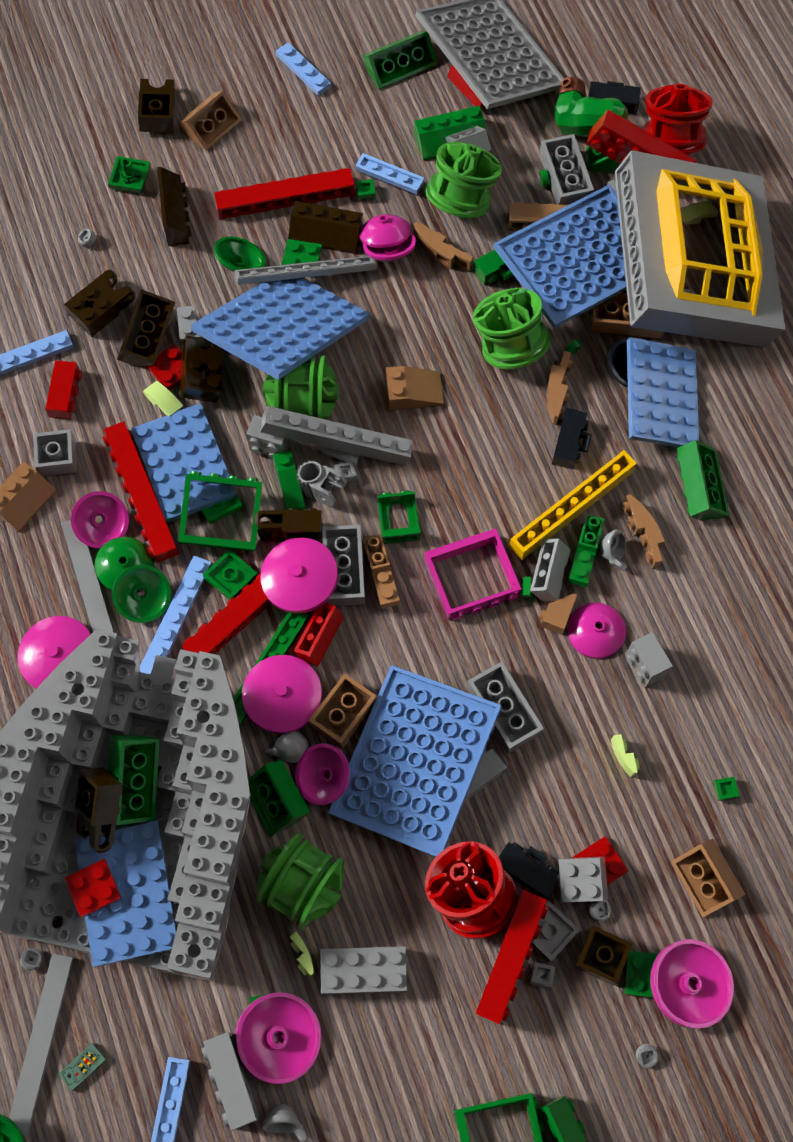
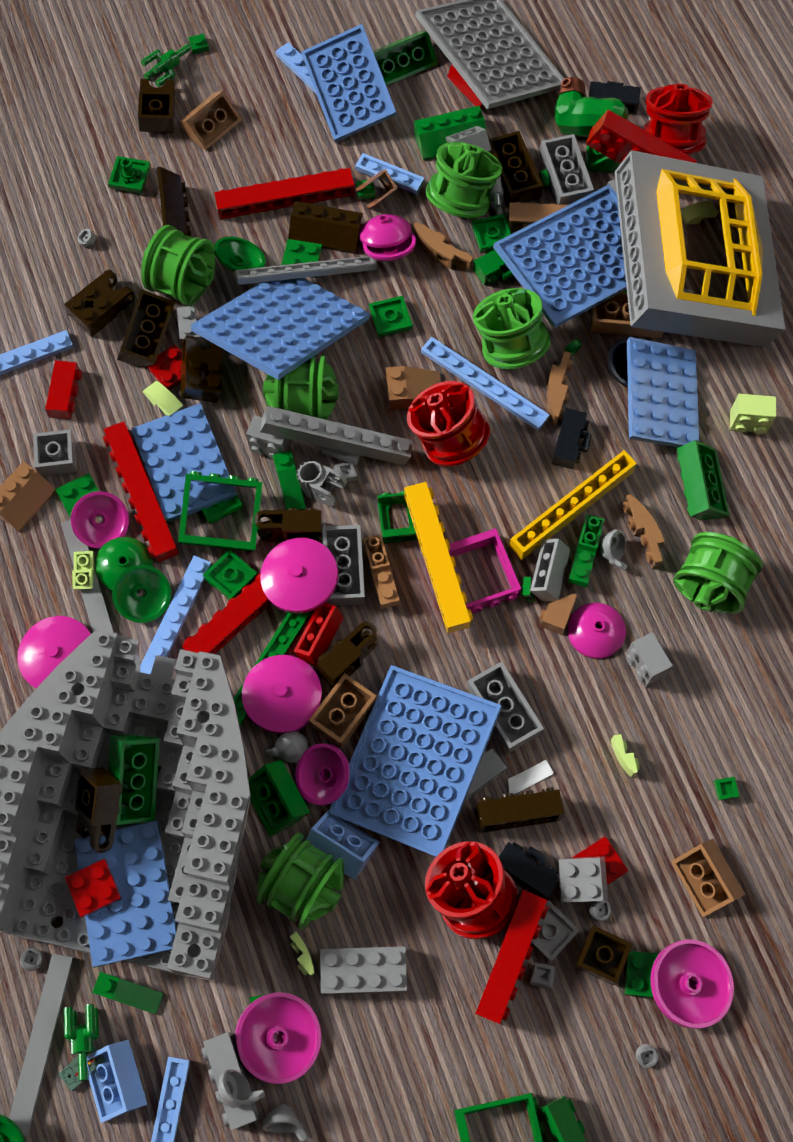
none -> green plate [55,473,99,519]
none -> green plant [64,1004,99,1081]
none -> yellowish green slope [72,551,94,590]
none -> light blue slope [87,1039,147,1123]
none -> green slope [92,972,164,1014]
none -> green plant [141,44,191,87]
none -> bright green wheel [141,225,215,306]
none -> green plate [188,33,209,54]
none -> light grey hat [218,1069,265,1108]
none -> medium blue plate [301,24,397,143]
none -> light blue slope [306,810,380,880]
none -> dark brown brick [317,621,377,688]
none -> nougat piece [356,168,398,208]
none -> green plate [369,295,413,338]
none -> yellow brick [404,482,473,634]
none -> red wheel [407,381,490,466]
none -> light blue plate [421,337,550,431]
none -> green plate [471,214,511,253]
none -> dark brown brick [476,787,564,833]
none -> dark brown brick [488,131,543,206]
none -> light grey piece [488,177,505,215]
none -> white sticker [508,760,553,795]
none -> bright green wheel [673,532,763,614]
none -> yellowish green brick [730,394,776,434]

